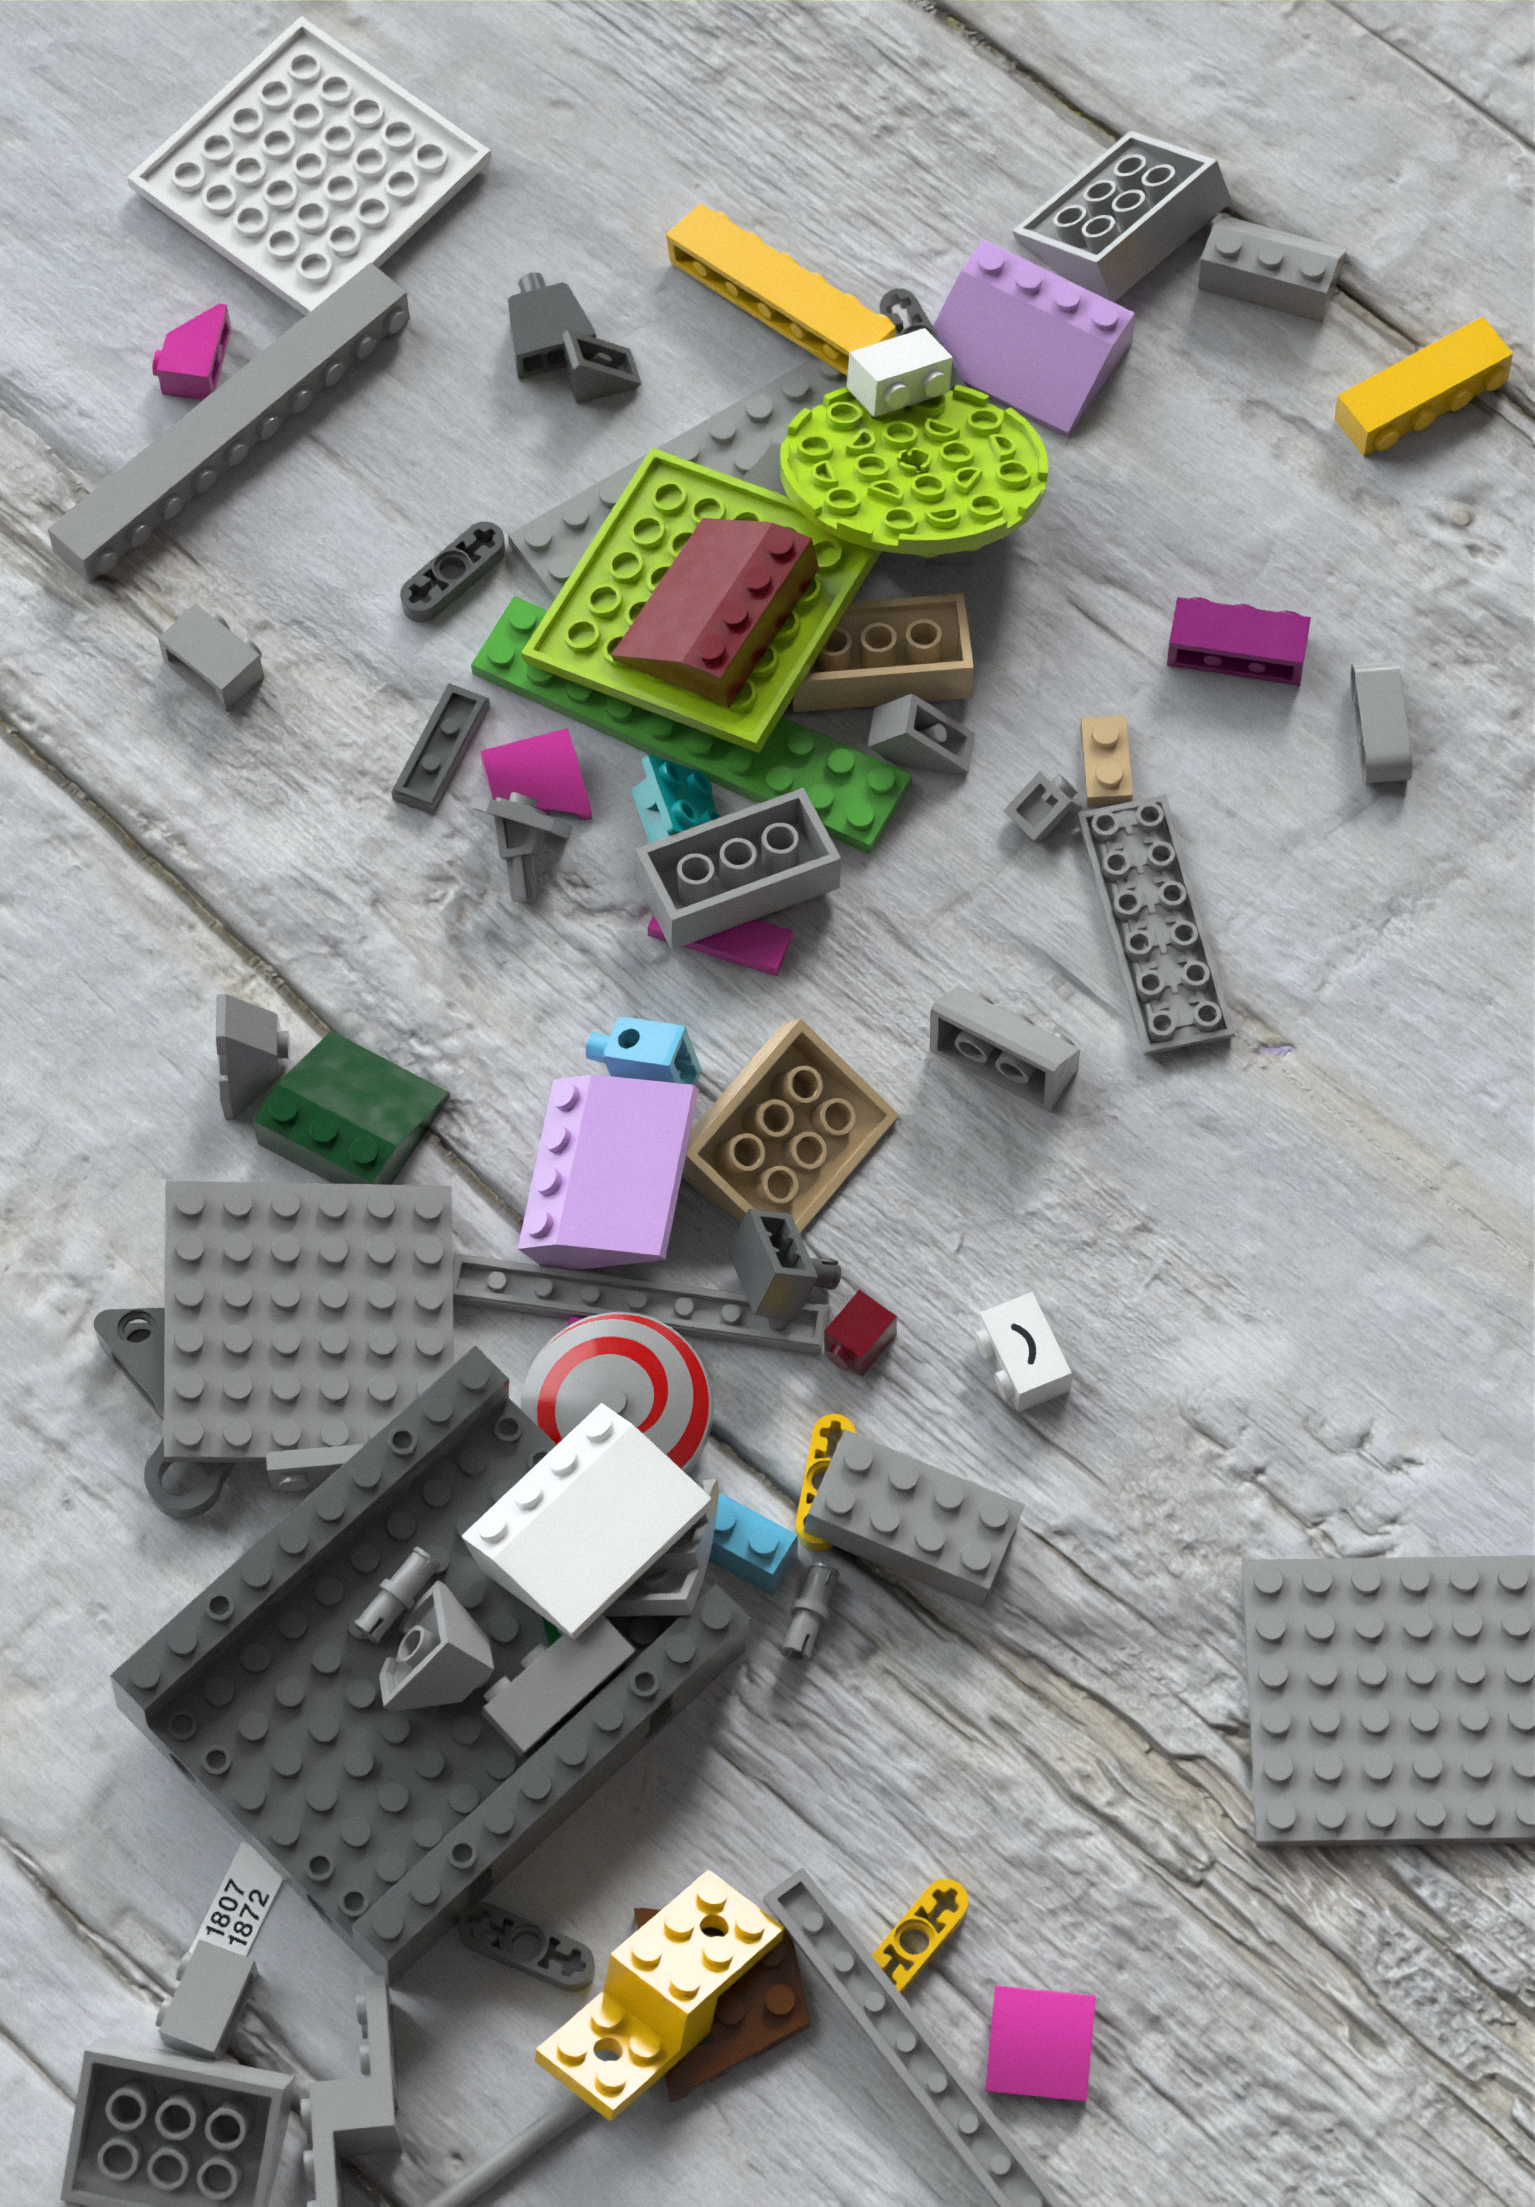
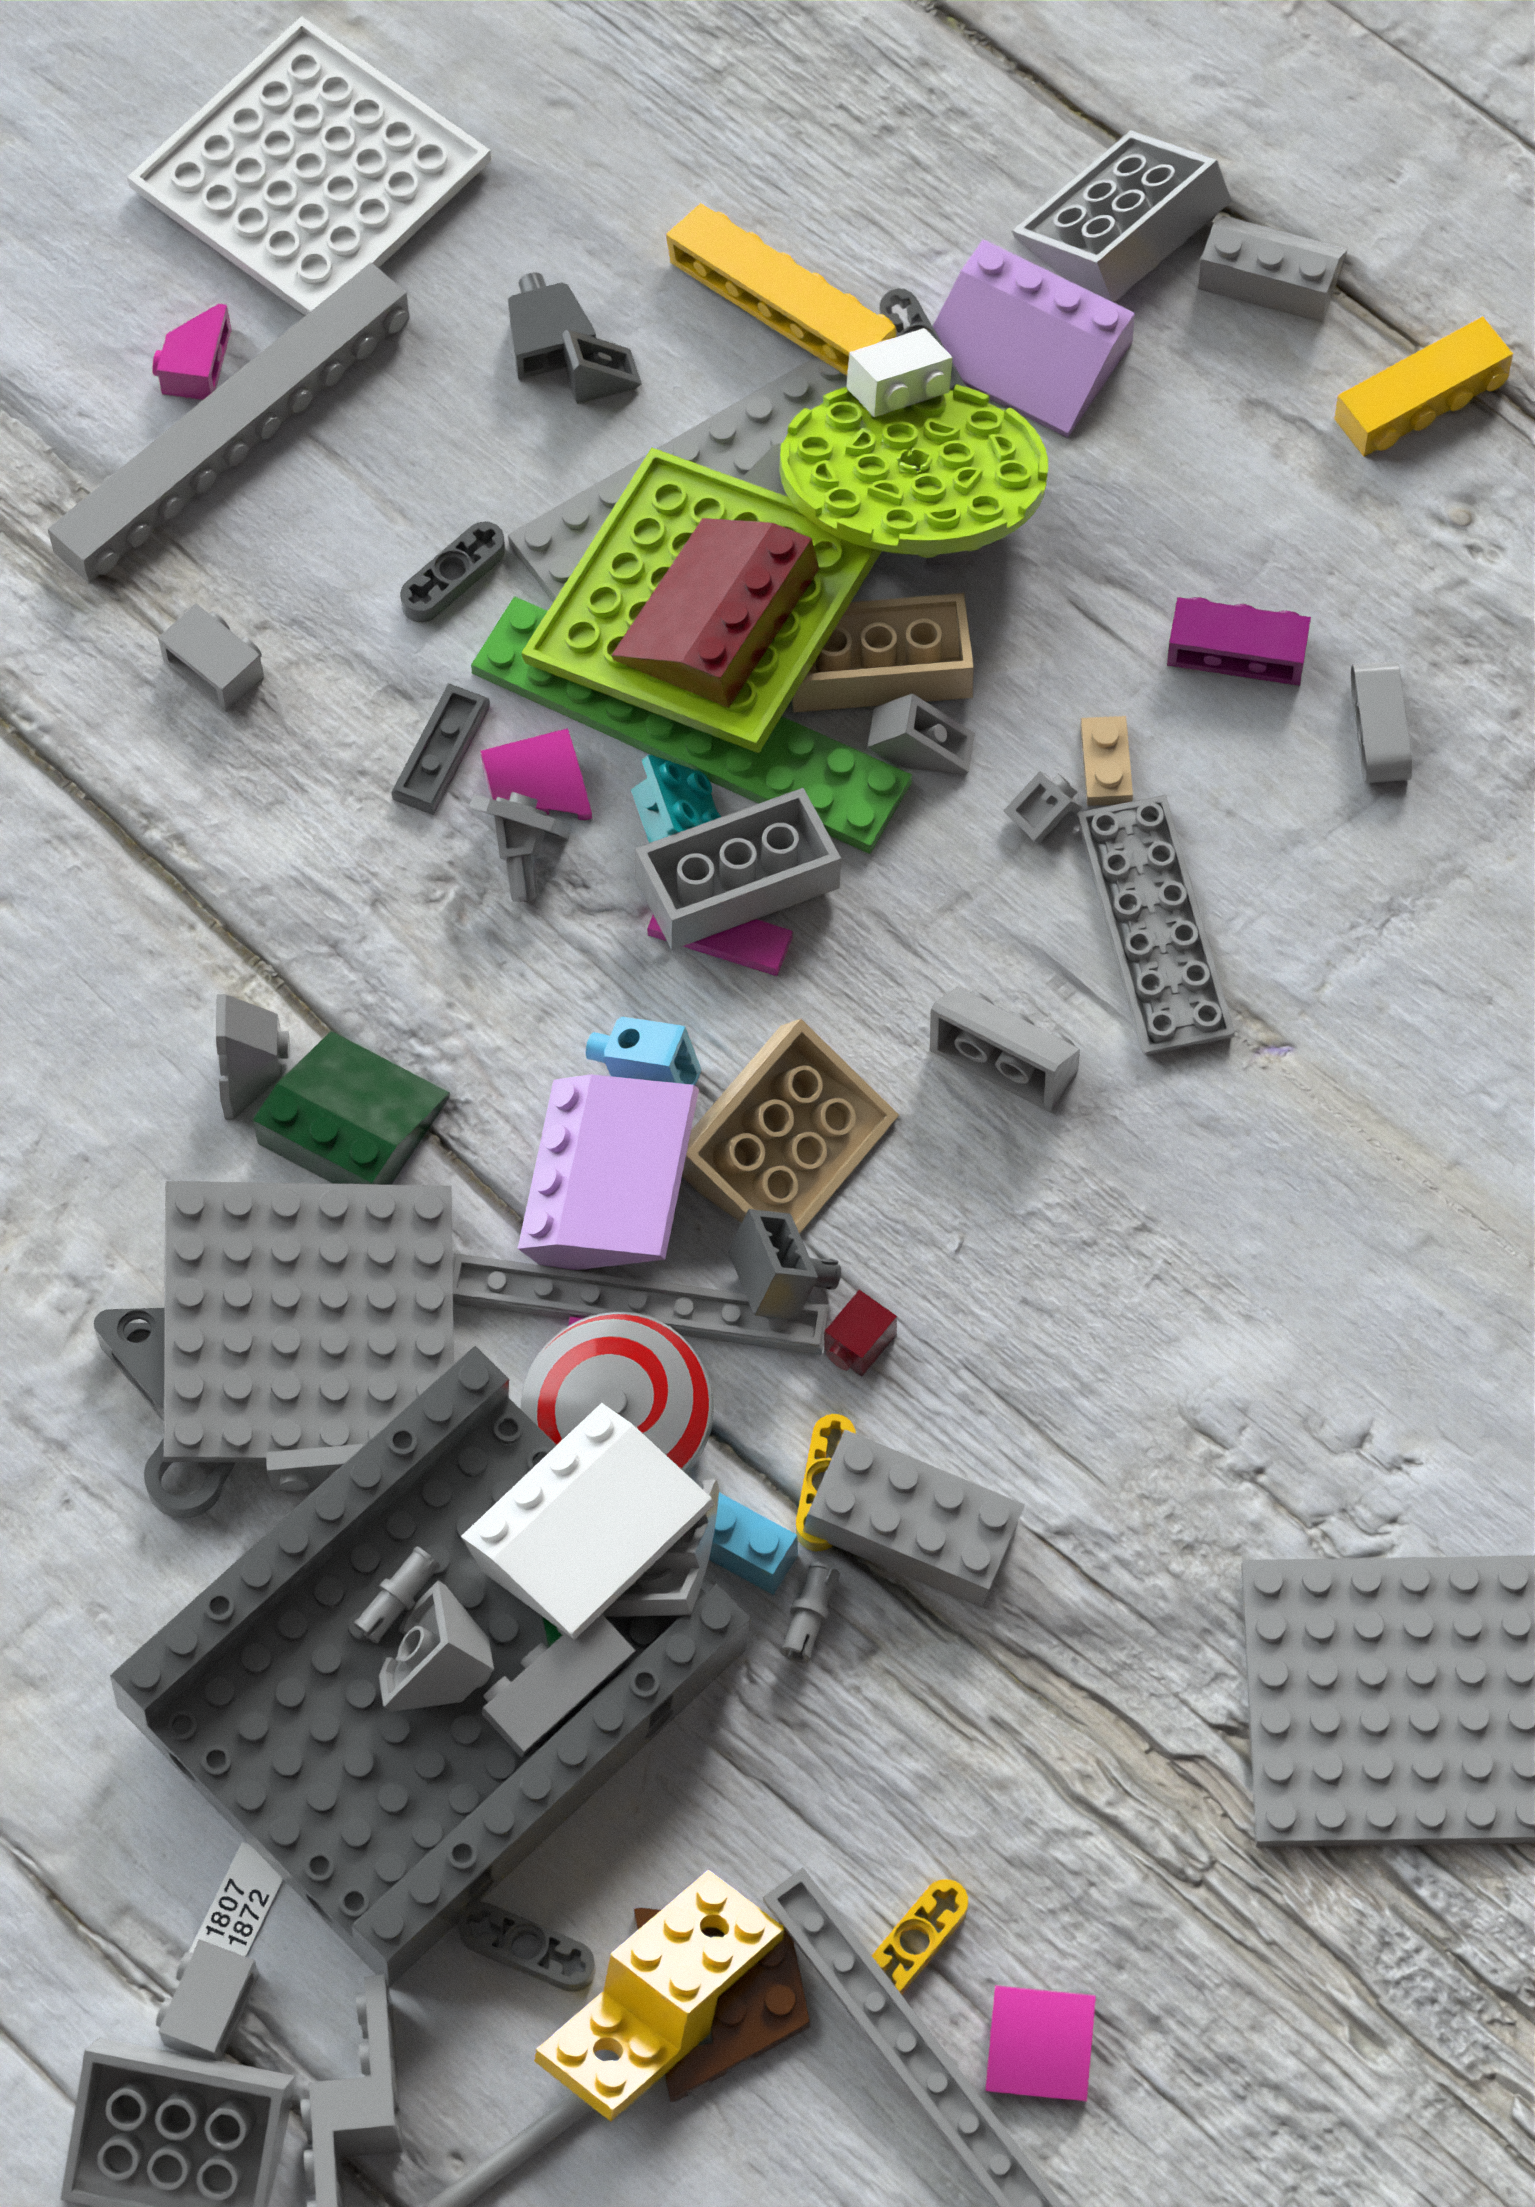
white brick [975,1292,1072,1412] -> none

